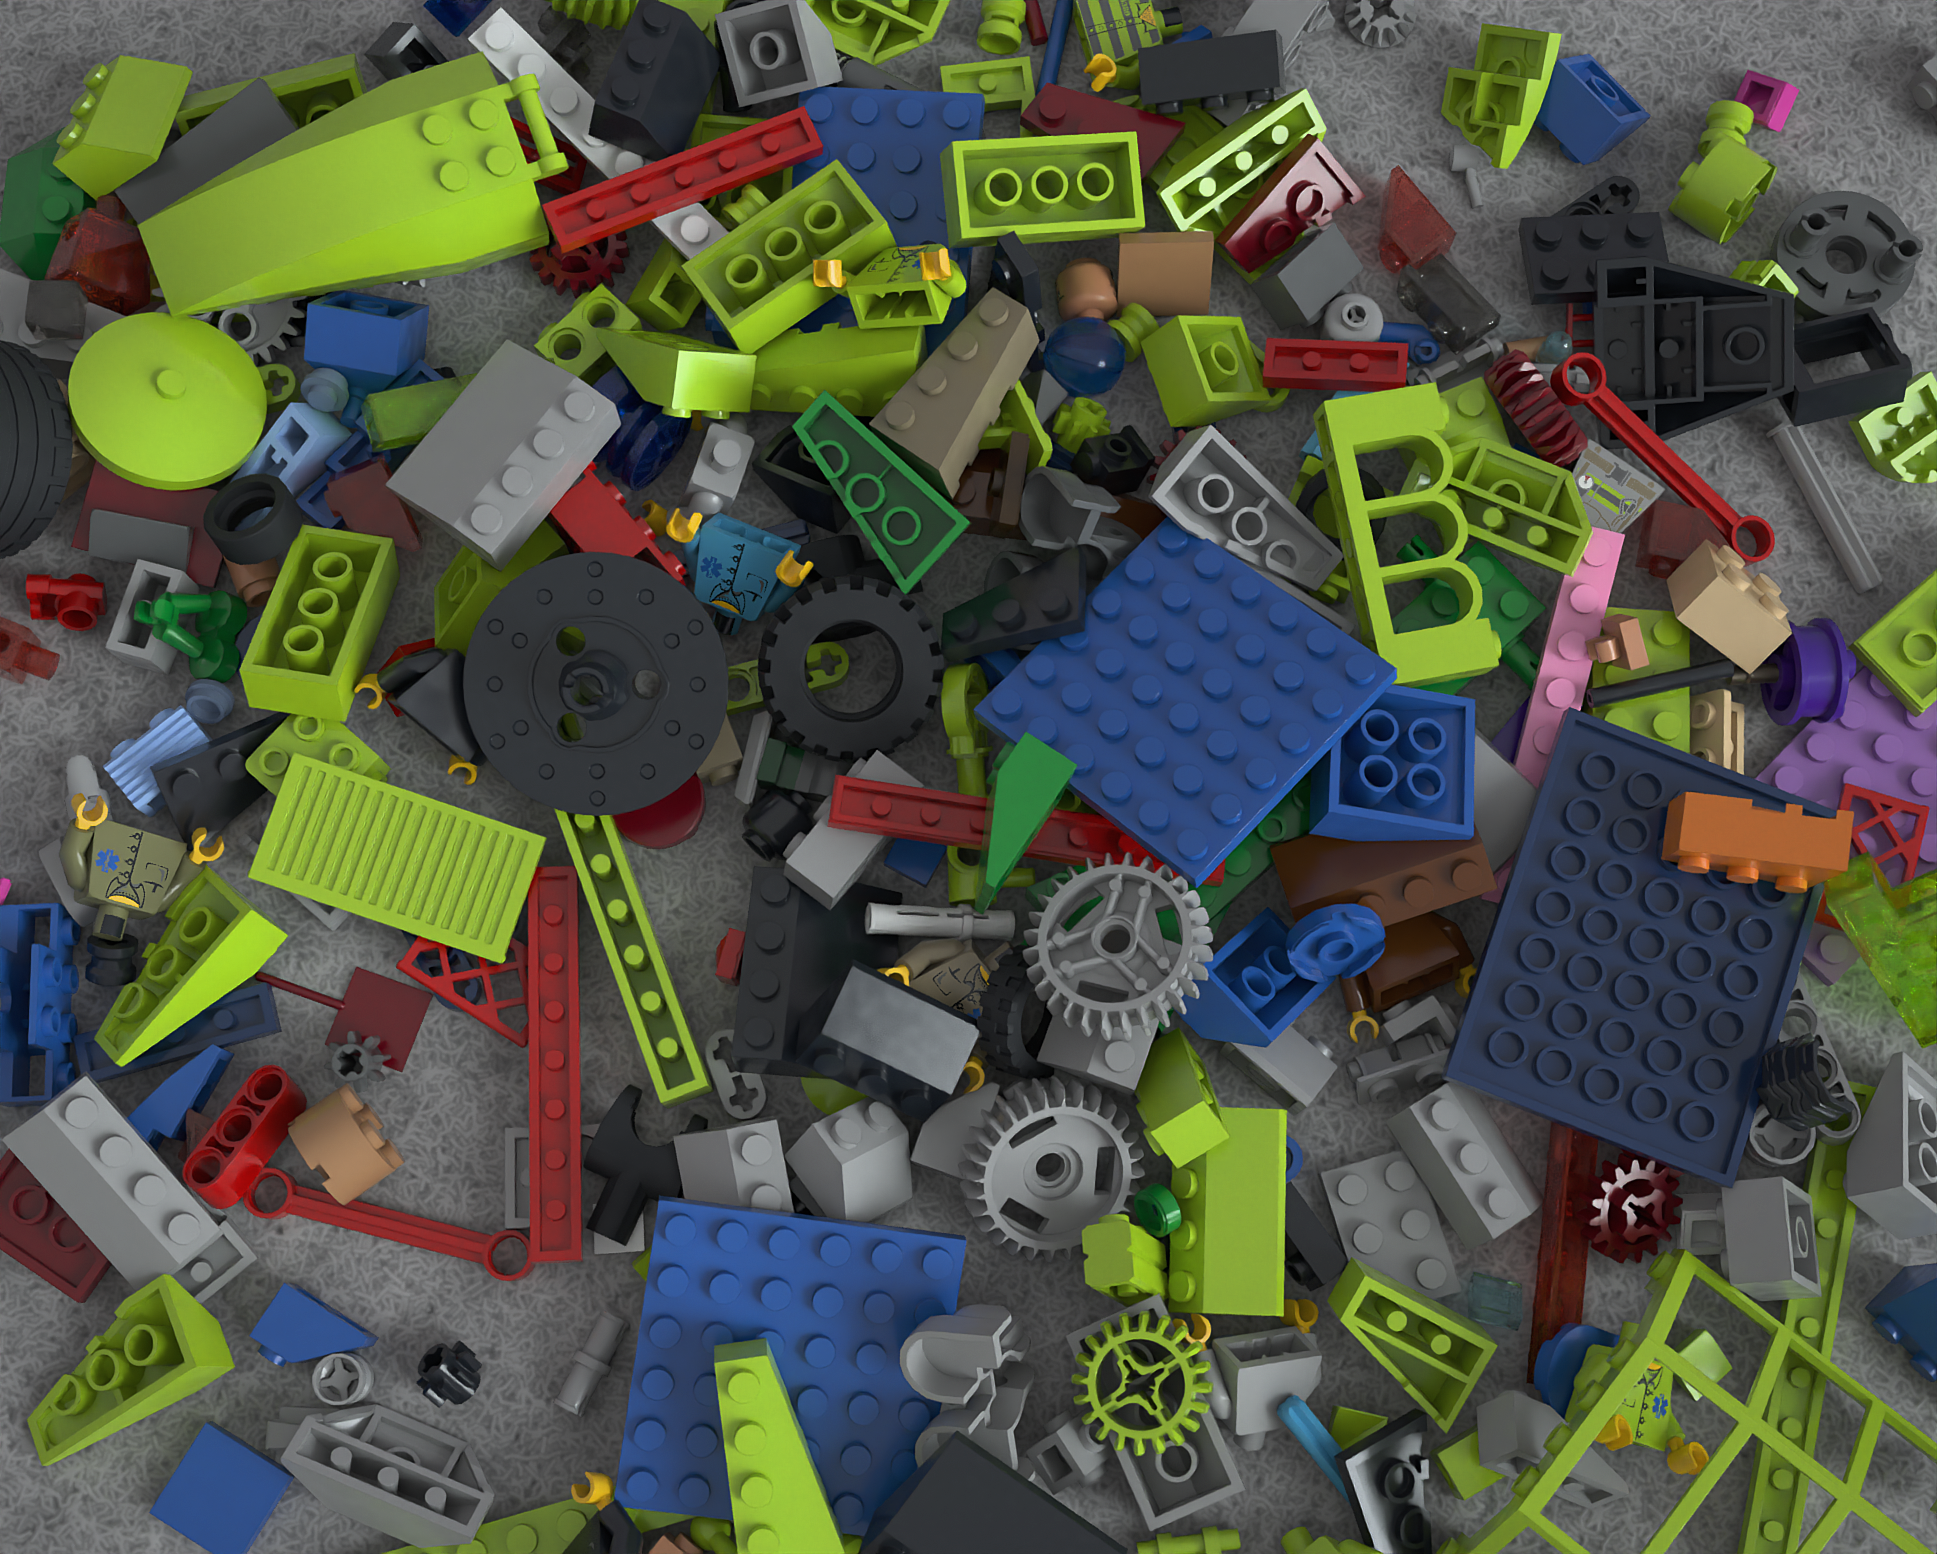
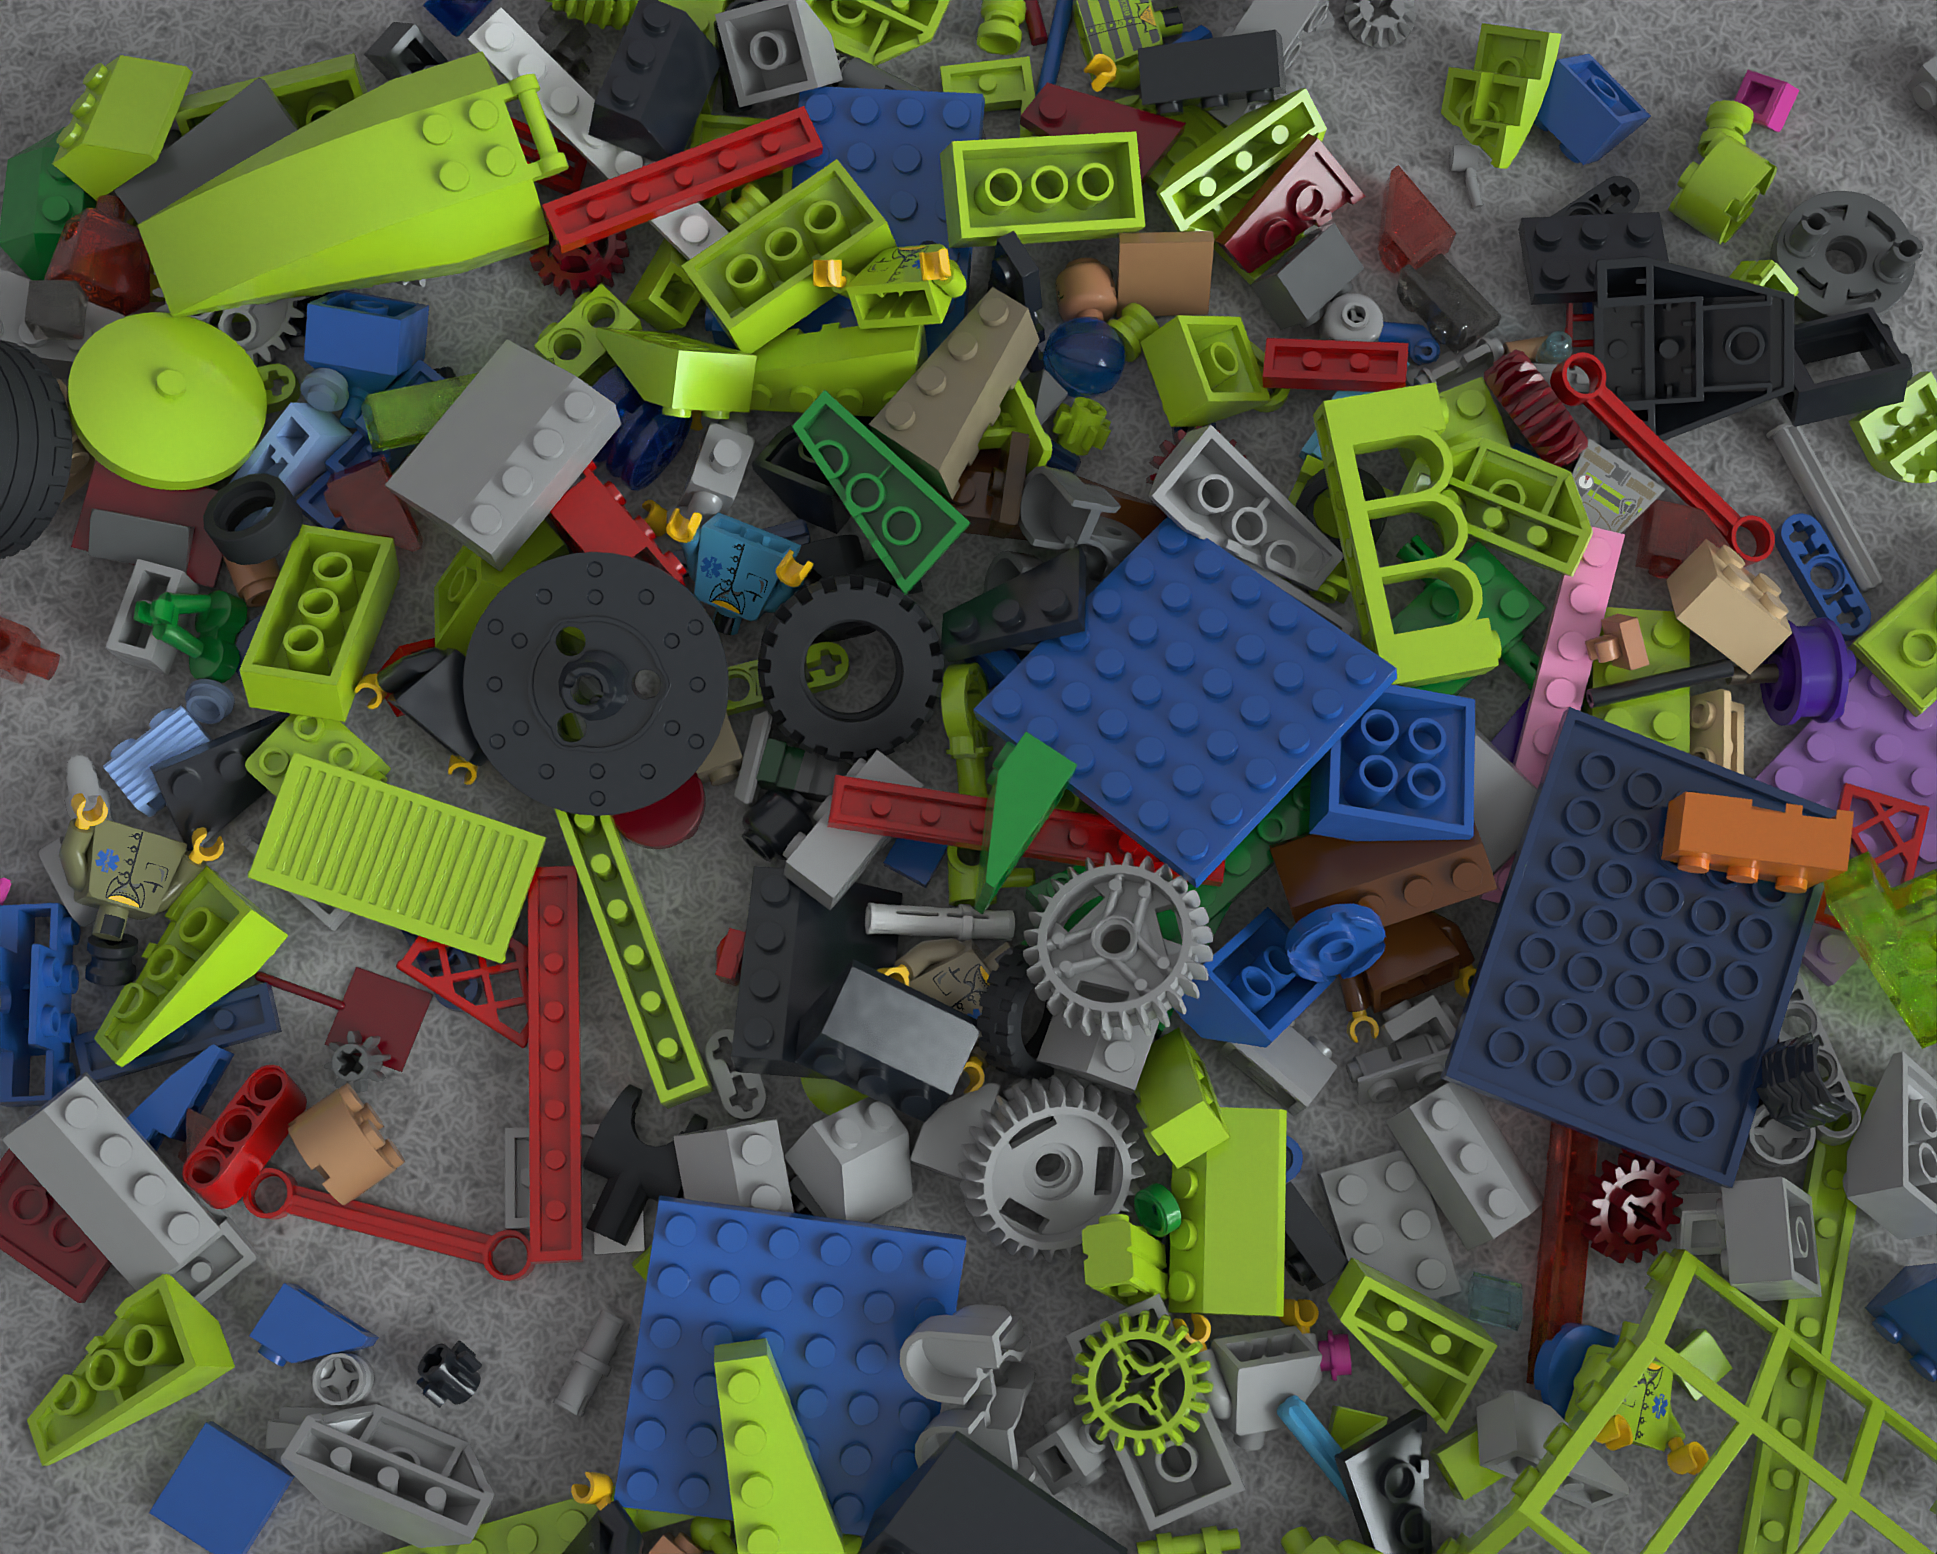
red plate [26,573,107,631] -> none
black brick [1070,425,1156,495] -> none
none -> dark pink plate [1318,1330,1352,1381]
none -> blue beam [1775,513,1871,642]

